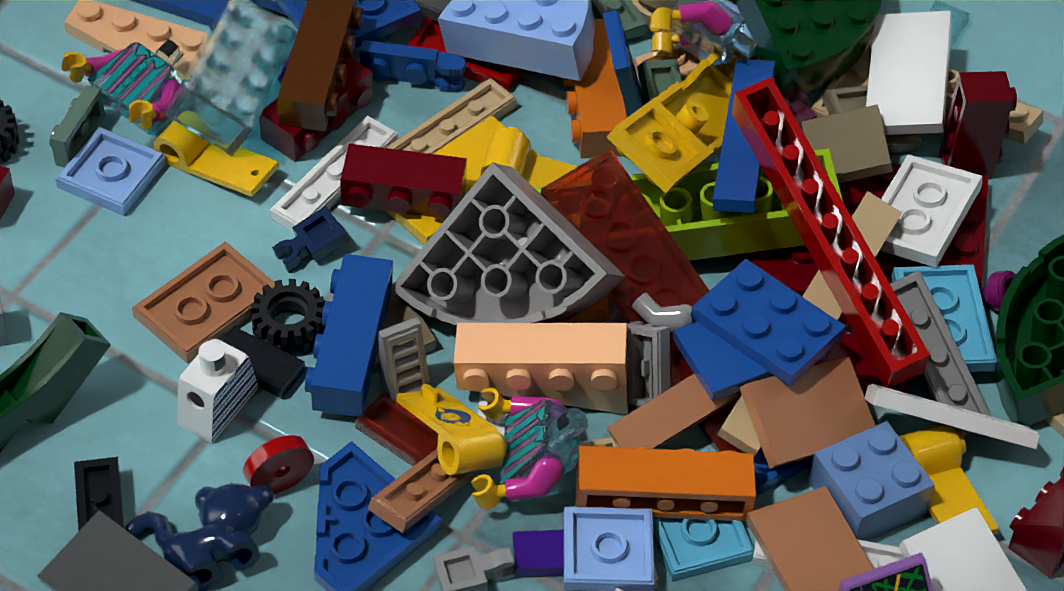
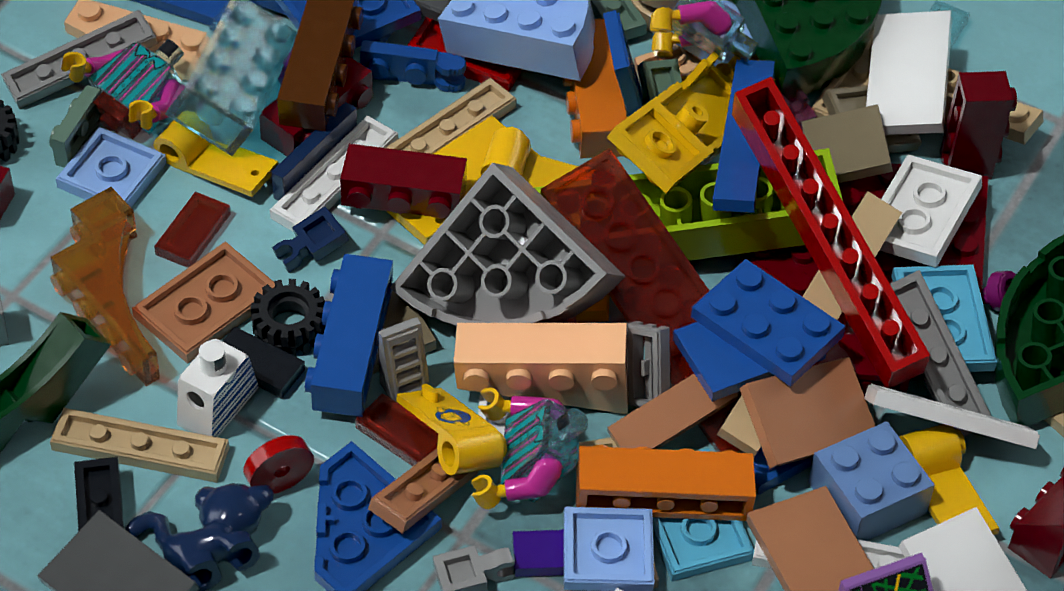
light grey arm [632,293,695,333] -> none
none -> light grey tile [1,9,158,109]
none -> clear orange arch [50,187,160,386]
none -> tan tile [50,408,229,483]
none -> clear red plate [93,91,143,140]
none -> clear red tile [154,191,231,268]
none -> dark blue tile [271,102,357,201]

